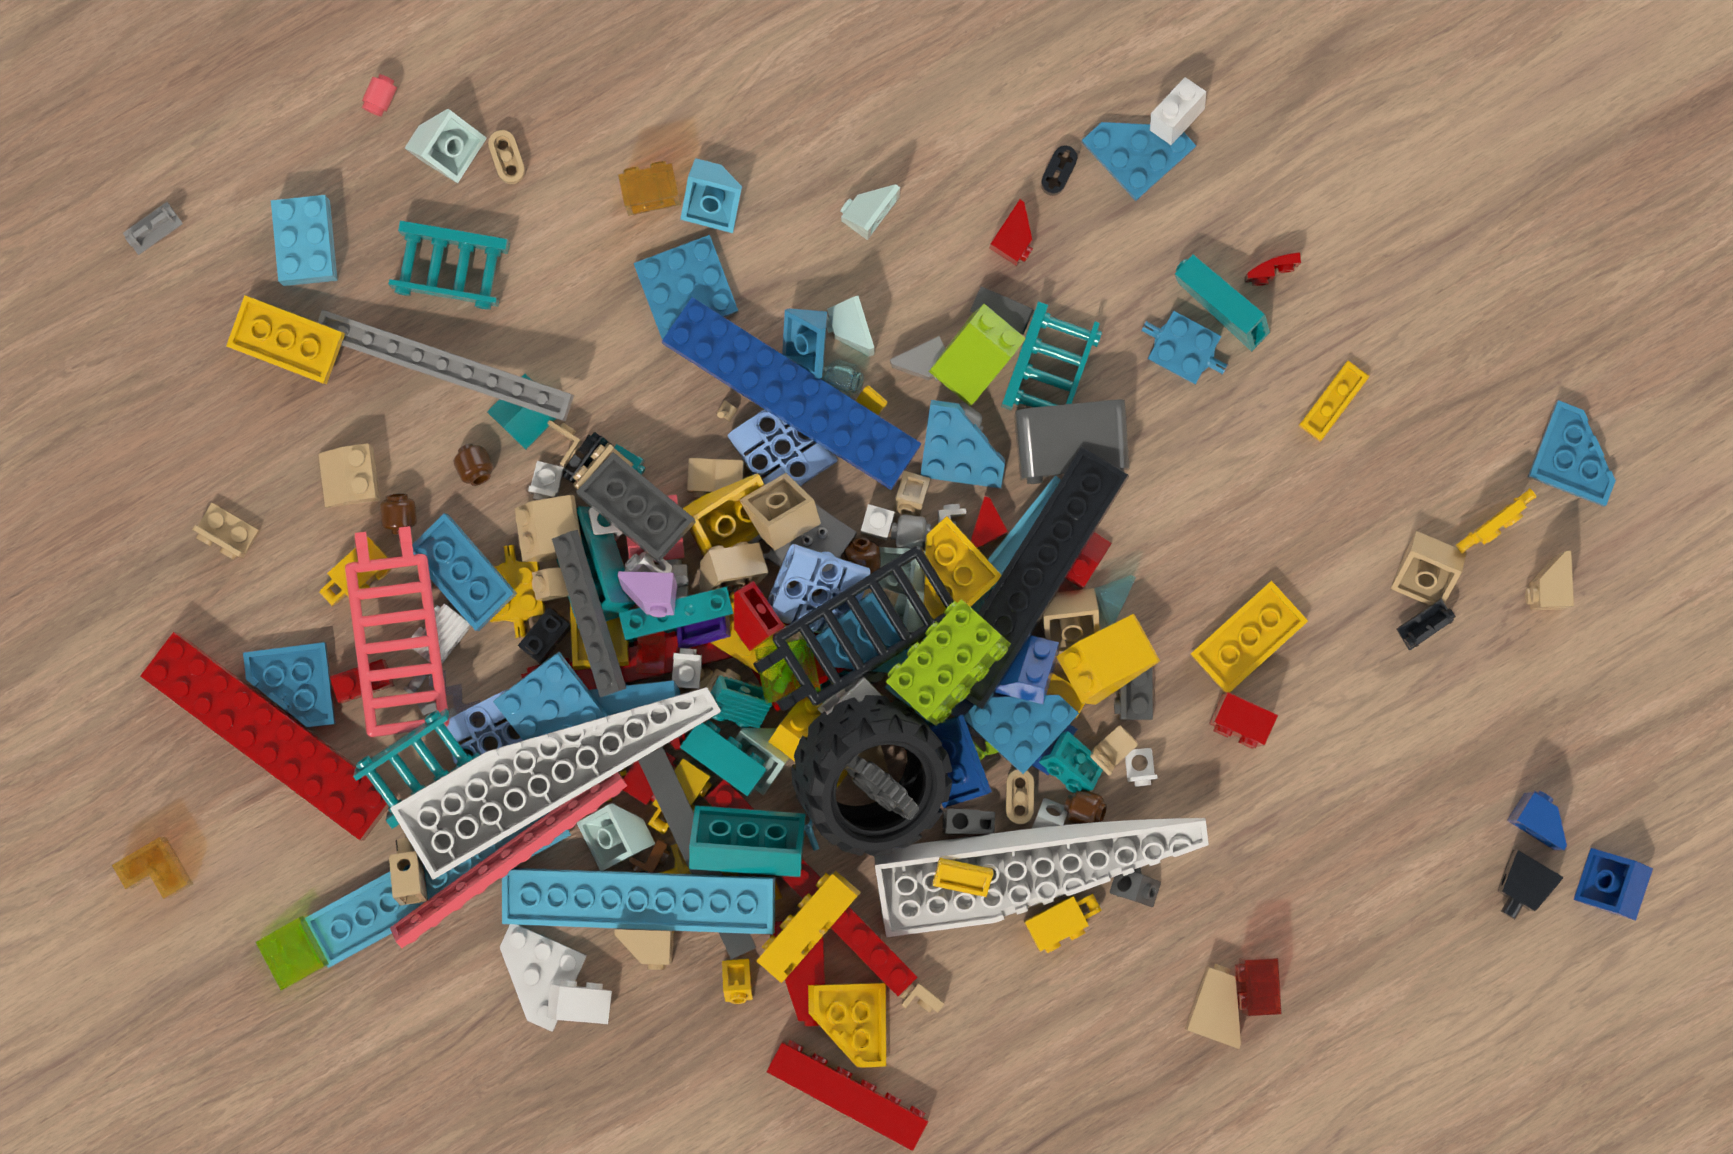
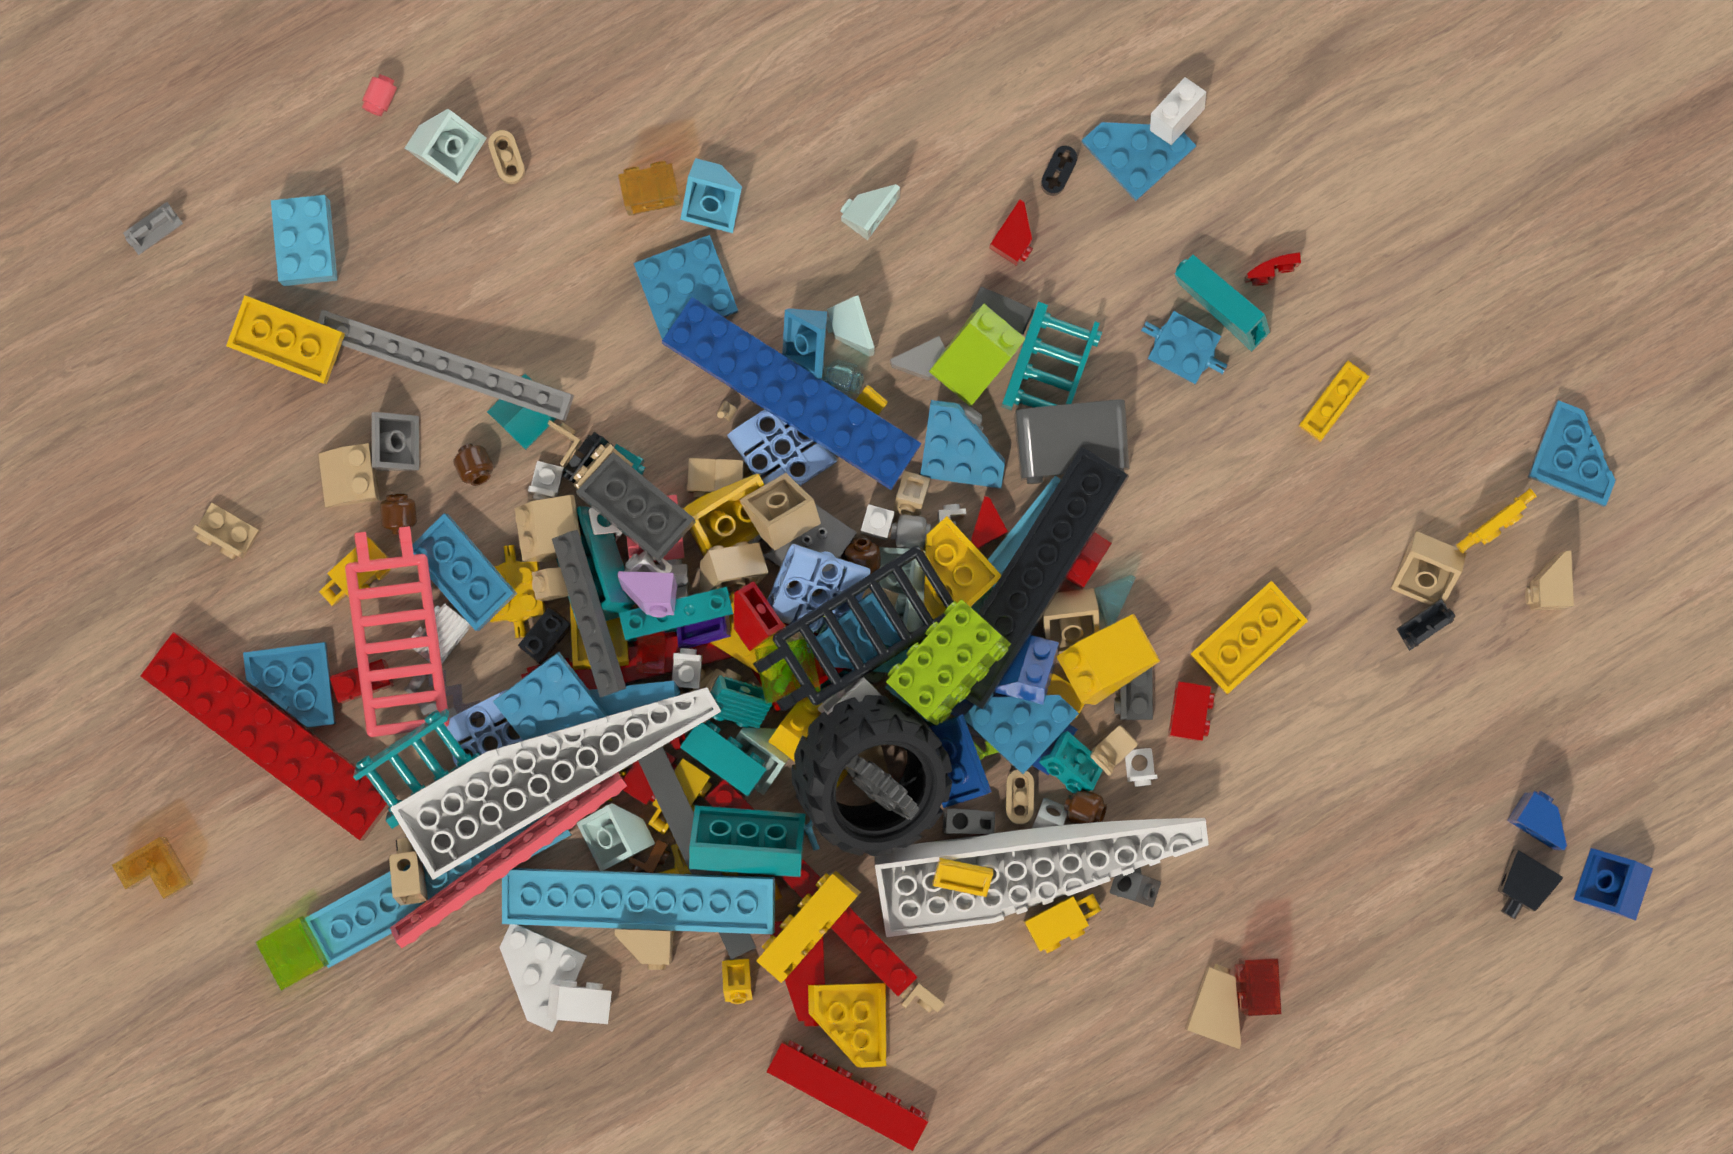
teal fence [388,221,510,310] -> none
red brick [1209,692,1278,749] -> none
none -> light grey slope [372,412,419,471]
none -> red brick [1168,681,1215,741]

